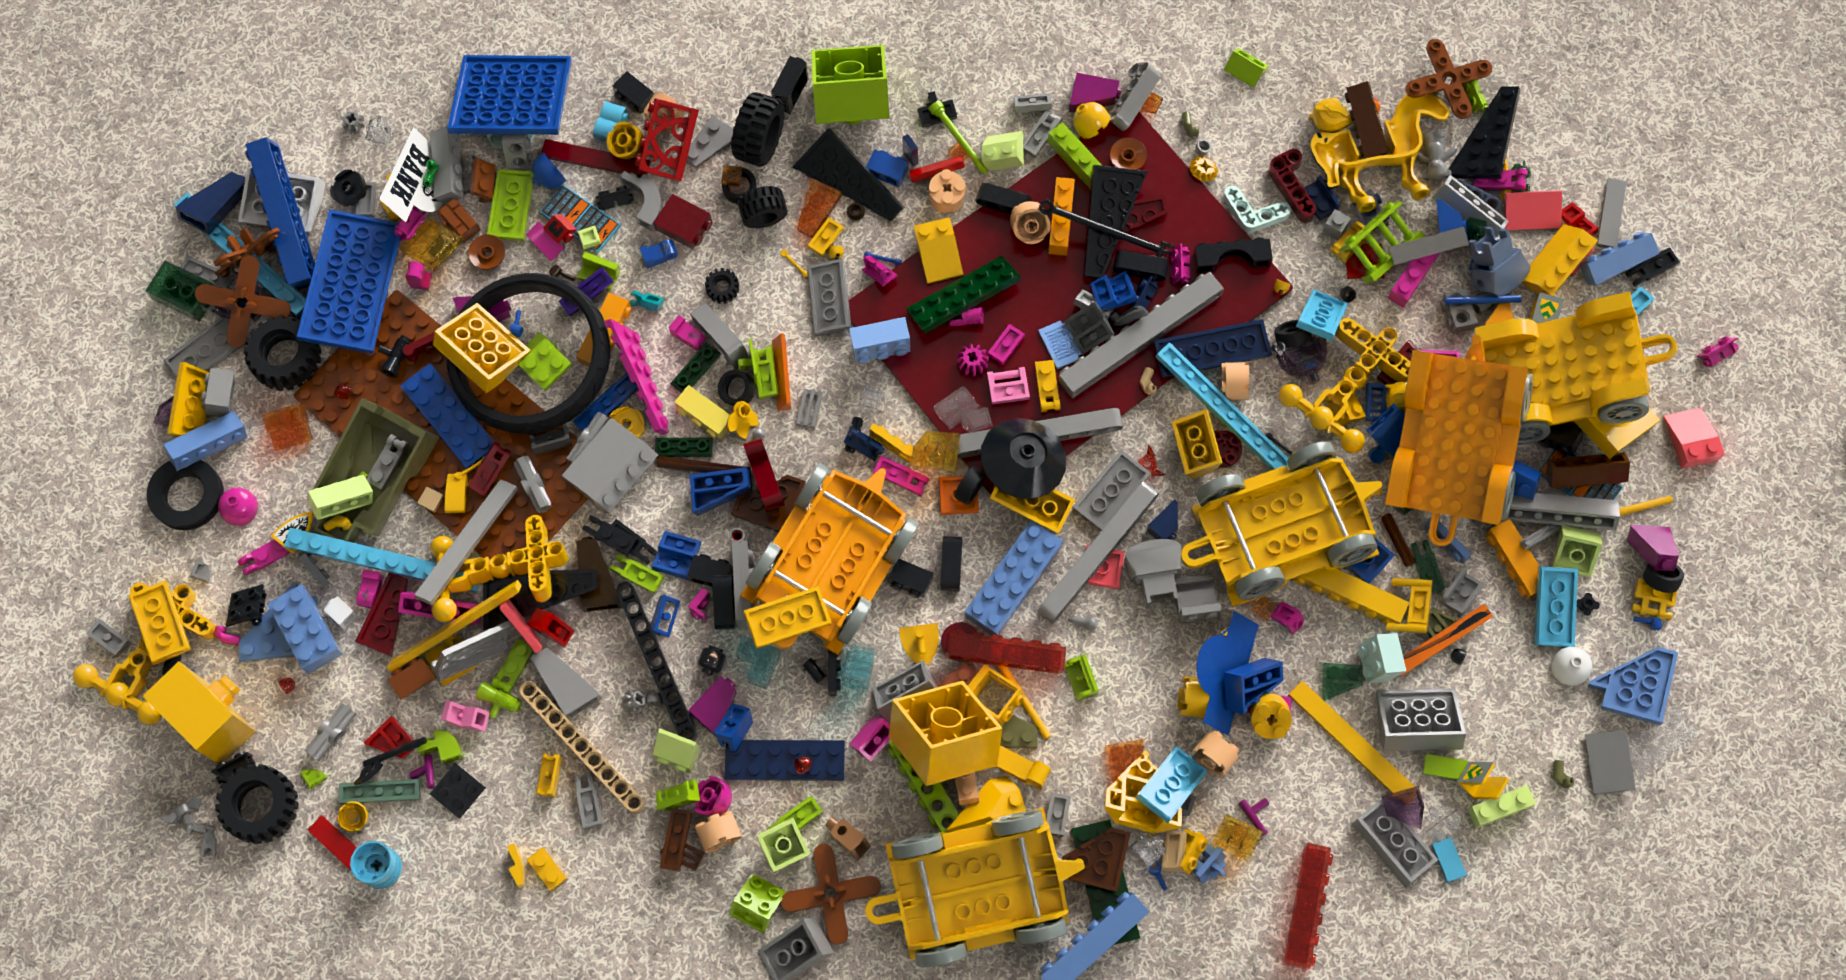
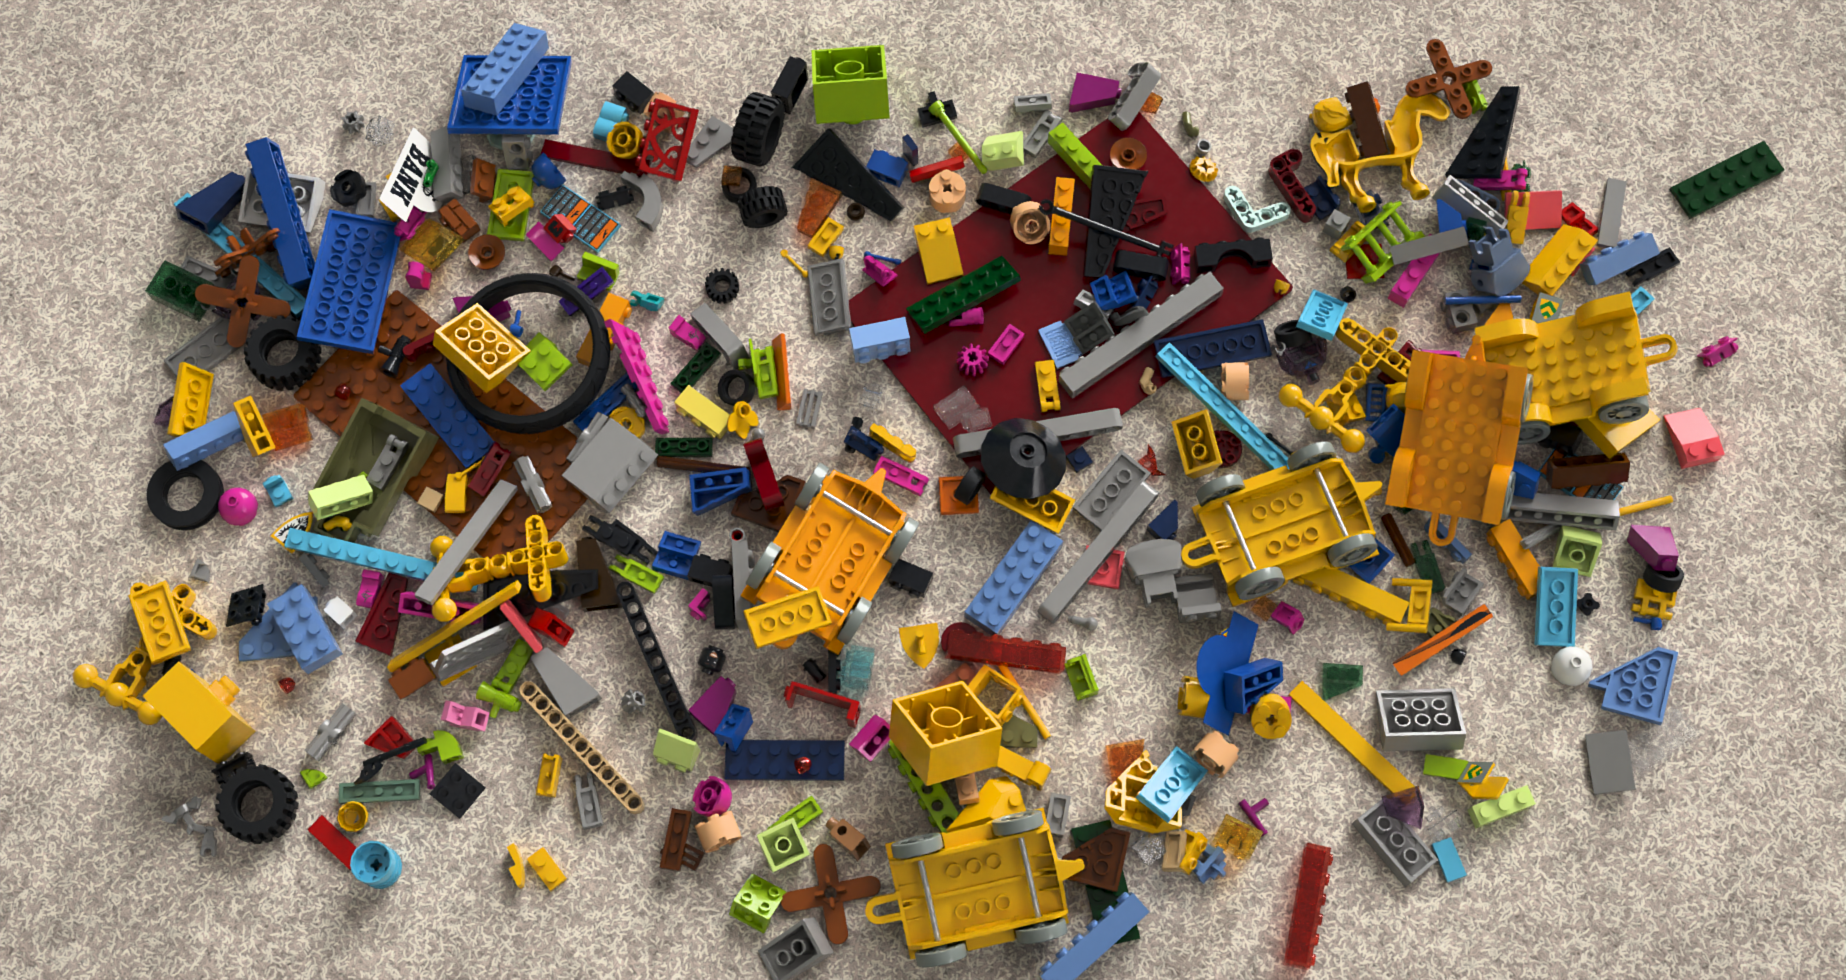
light grey plate [86,618,130,657] -> none
light grey piece [202,368,235,417] -> none
dark pink arm [214,625,240,646] -> none
dark pink hinge [237,539,290,576] -> none
dark grey hinge [529,425,572,455] -> none
yellowish green tile [578,226,601,250] -> none
blue leg [640,240,678,269] -> none
light grey hinge [646,691,662,707] -> none
blue slope [651,595,680,637] -> none
dark red brick [653,194,713,249] -> none
lime hinge [656,779,700,811] -> none
clear light blue brick [735,635,781,690] -> none
light grey slope [873,660,937,725] -> none
clear yellow slope [911,431,960,472] -> none
black beam [940,536,962,591] -> none
bright pink plate [987,367,1030,405] -> none
yellow cylinder [1073,102,1110,139] -> none
blue hand [1149,862,1168,891] -> none
lime panel [1224,48,1269,87] -> none
light aqua brick [1358,633,1406,684] -> none
light grey piece [1416,131,1457,181] -> none
olive arm [1553,760,1574,788] -> none
none -> yellow slope [233,395,276,457]
none -> medium azure bracket [262,475,294,507]
none -> medium blue brick [461,23,549,115]
none -> yellow piece [488,186,535,227]
none -> light grey axle [621,384,647,418]
none -> red panel [784,681,861,728]
none -> dark blue plate [1066,446,1093,473]
none -> yellow hinge [1505,191,1530,244]
none -> dark green plate [1669,141,1785,219]

